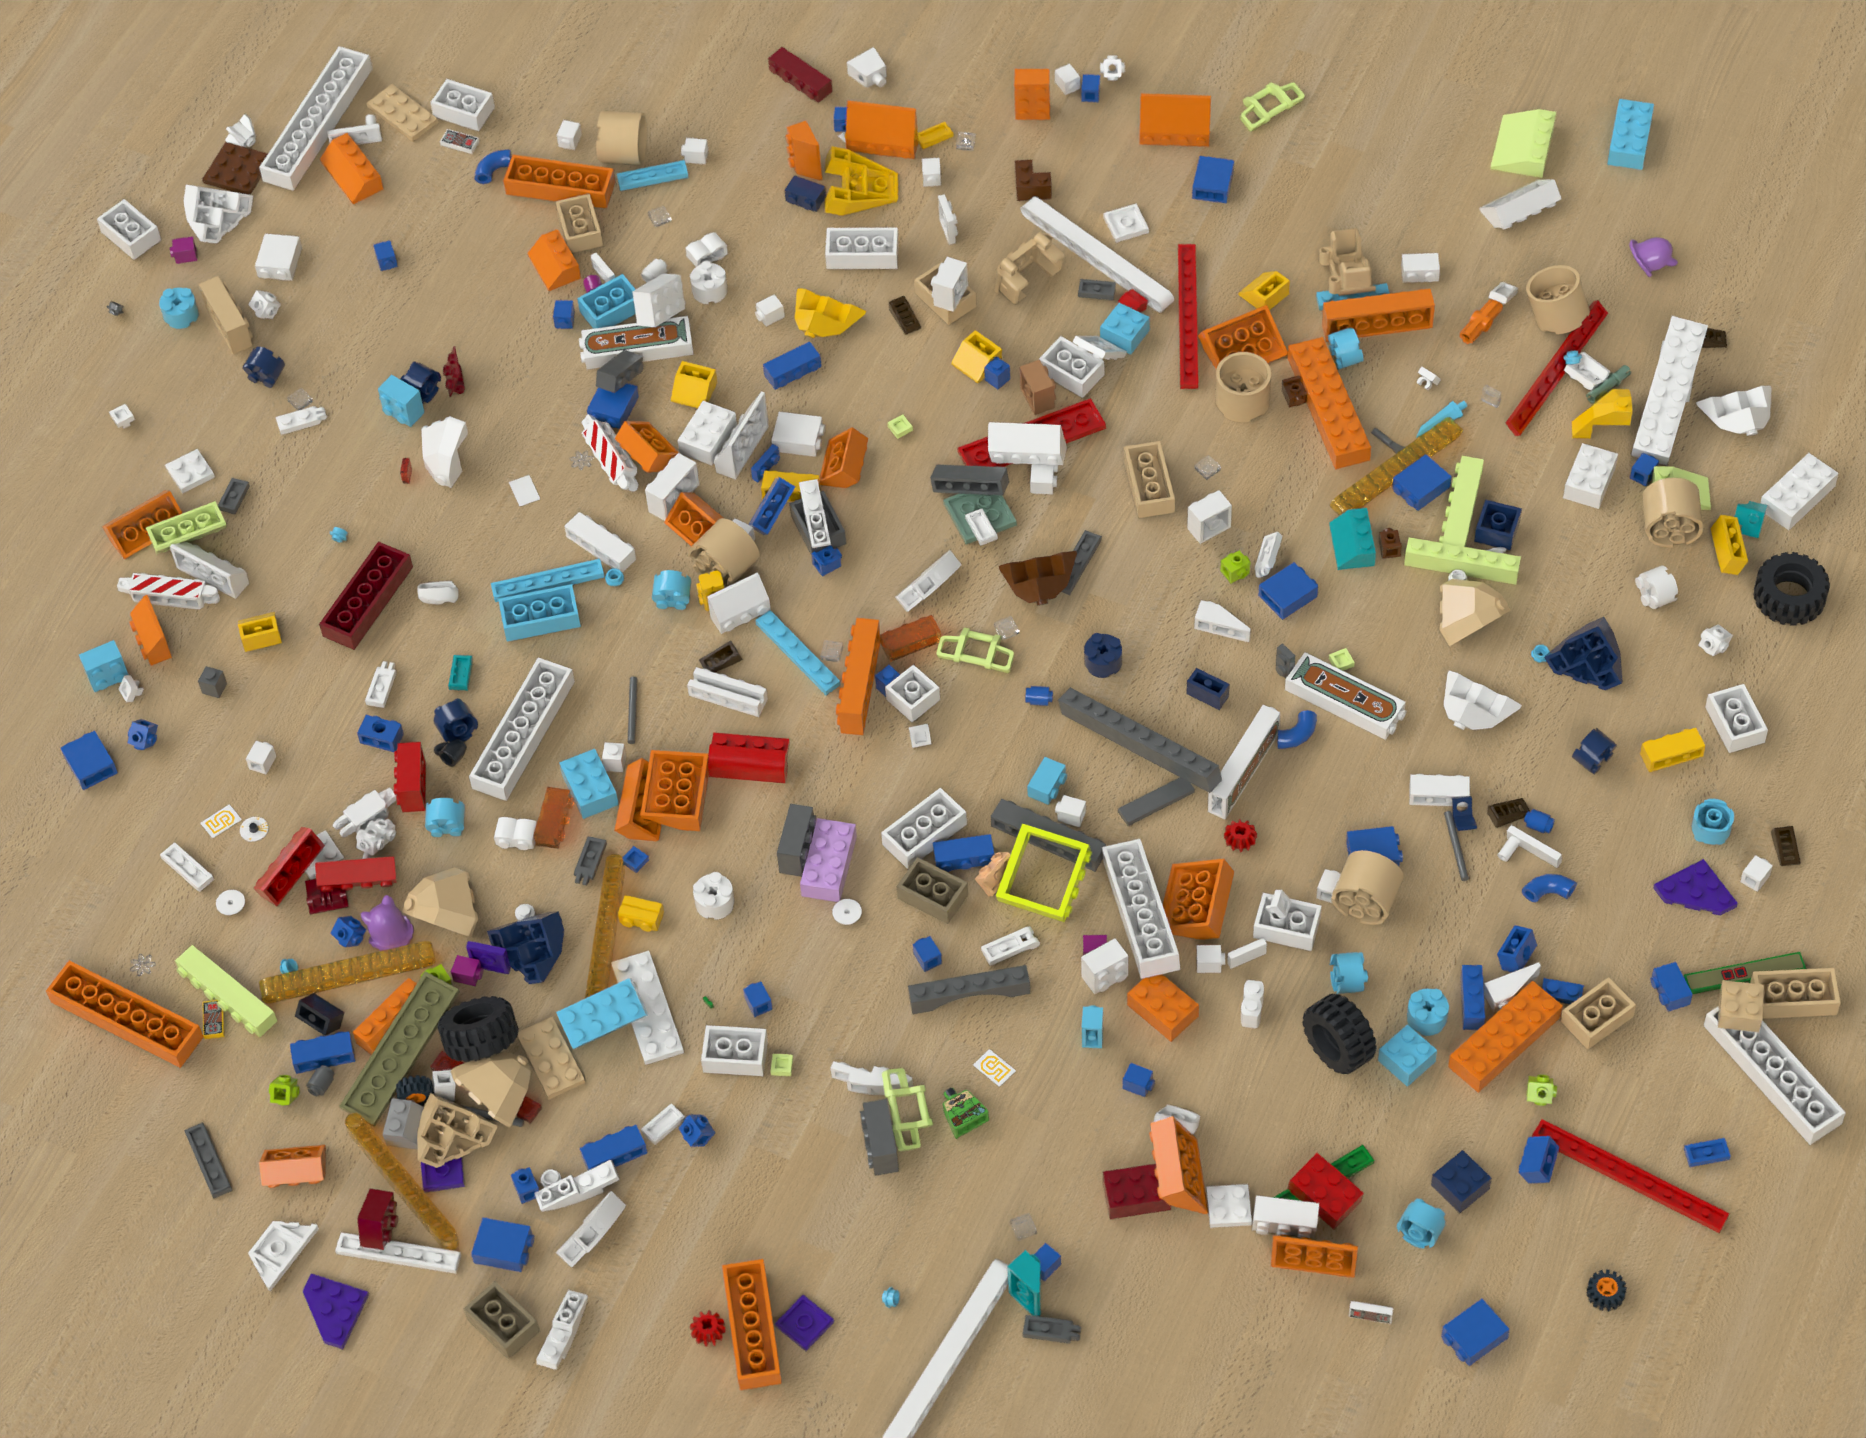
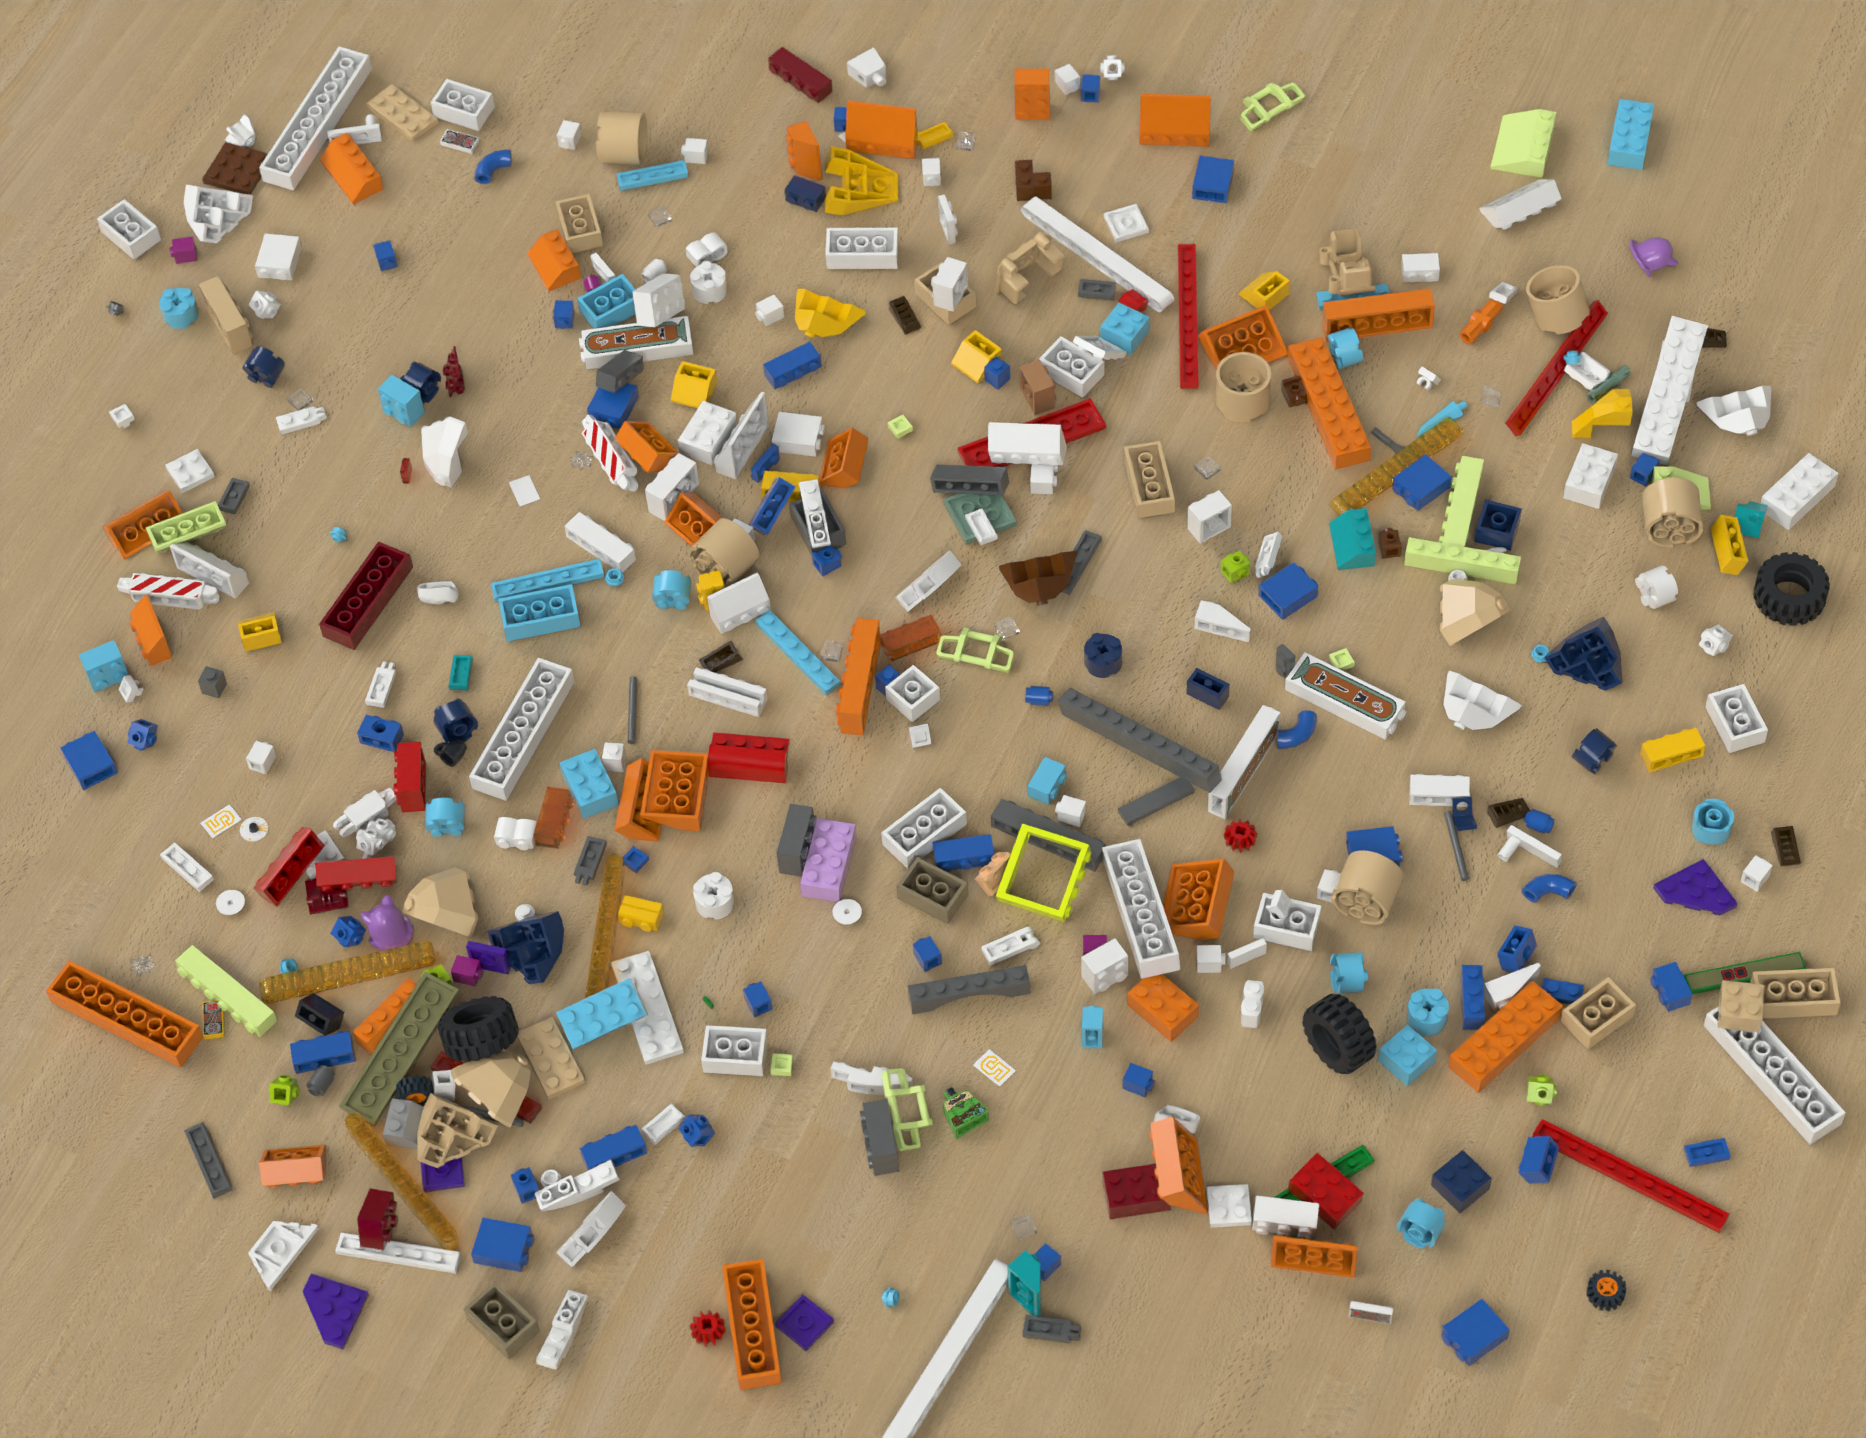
orange brick [503,155,616,209] -> none

